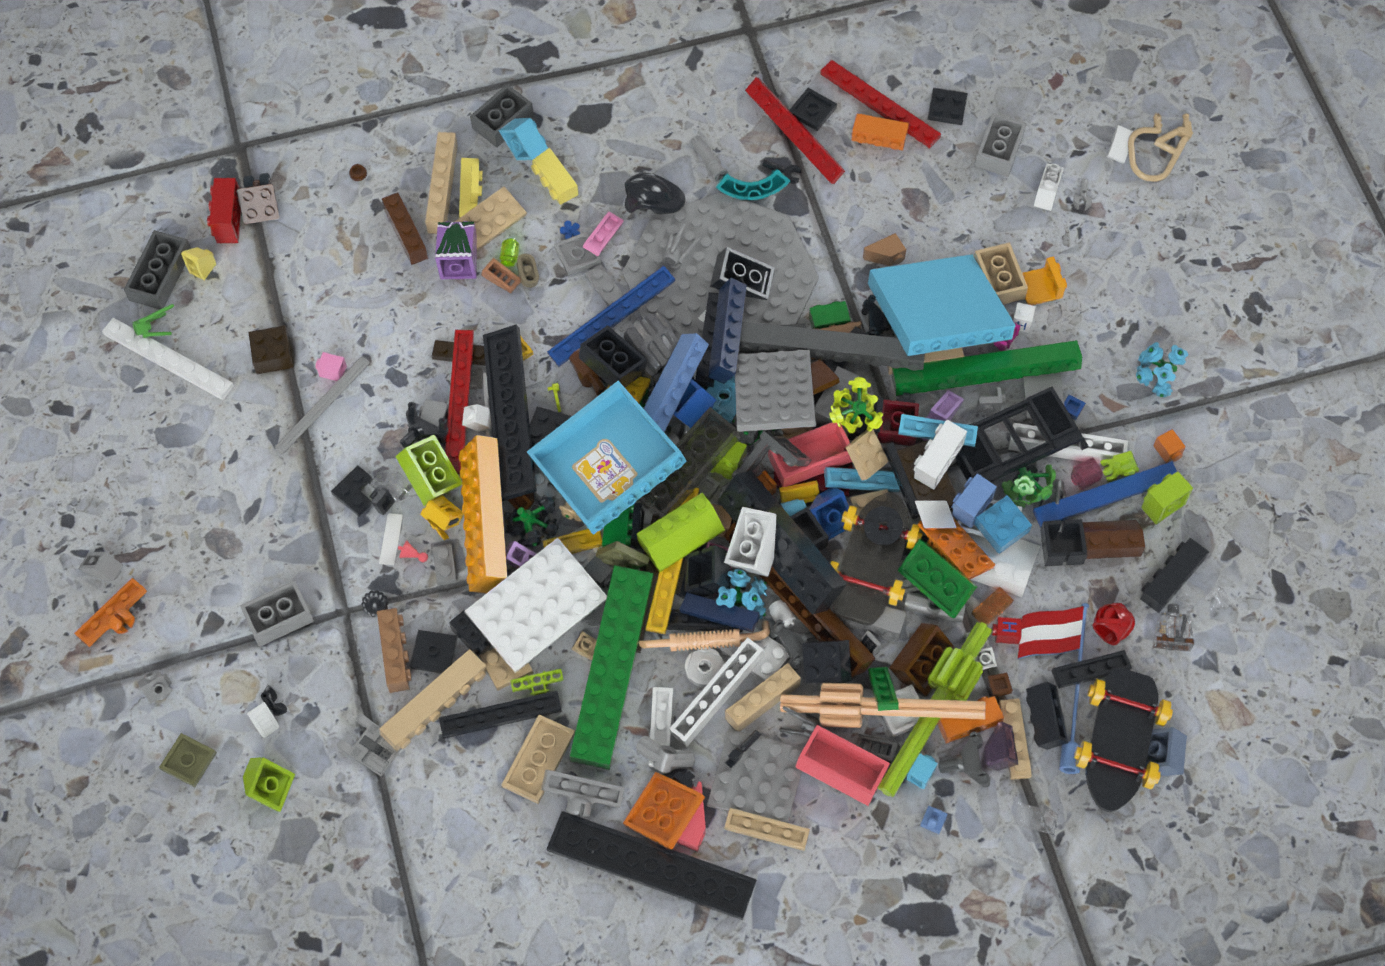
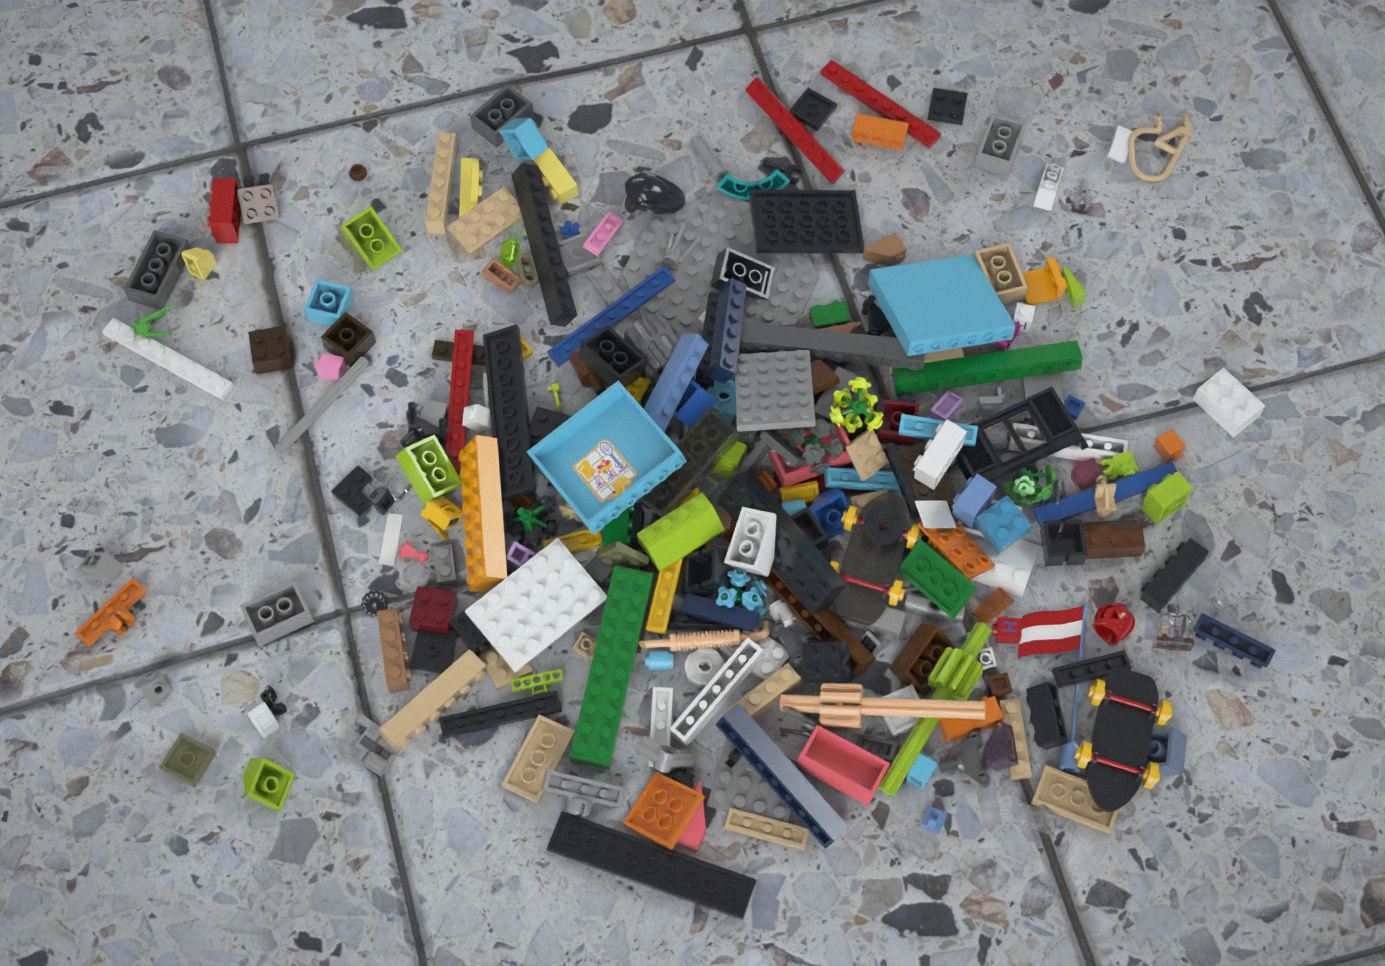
reddish brown brick [382,192,428,265] -> none
medium lavender slope [435,221,477,279] -> none
green tile [868,667,899,711] -> none
medium azure plant [1136,342,1188,397] -> none
none -> medium azure brick [304,279,354,327]
none -> dark brown brick [321,312,376,367]
none -> lime slope [340,206,402,271]
none -> dark red brick [409,586,458,635]
none -> black brick [511,162,577,327]
none -> medium azure brick [645,650,674,671]
none -> brick [715,703,849,849]
none -> black plate [749,190,864,253]
none -> dark grey plant [787,419,843,474]
none -> tan plate [1031,765,1119,835]
none -> lime slope [1061,266,1087,308]
none -> tan piece [1093,475,1117,518]
none -> white brick [1193,368,1265,438]
none -> dark blue brick [1193,613,1276,669]

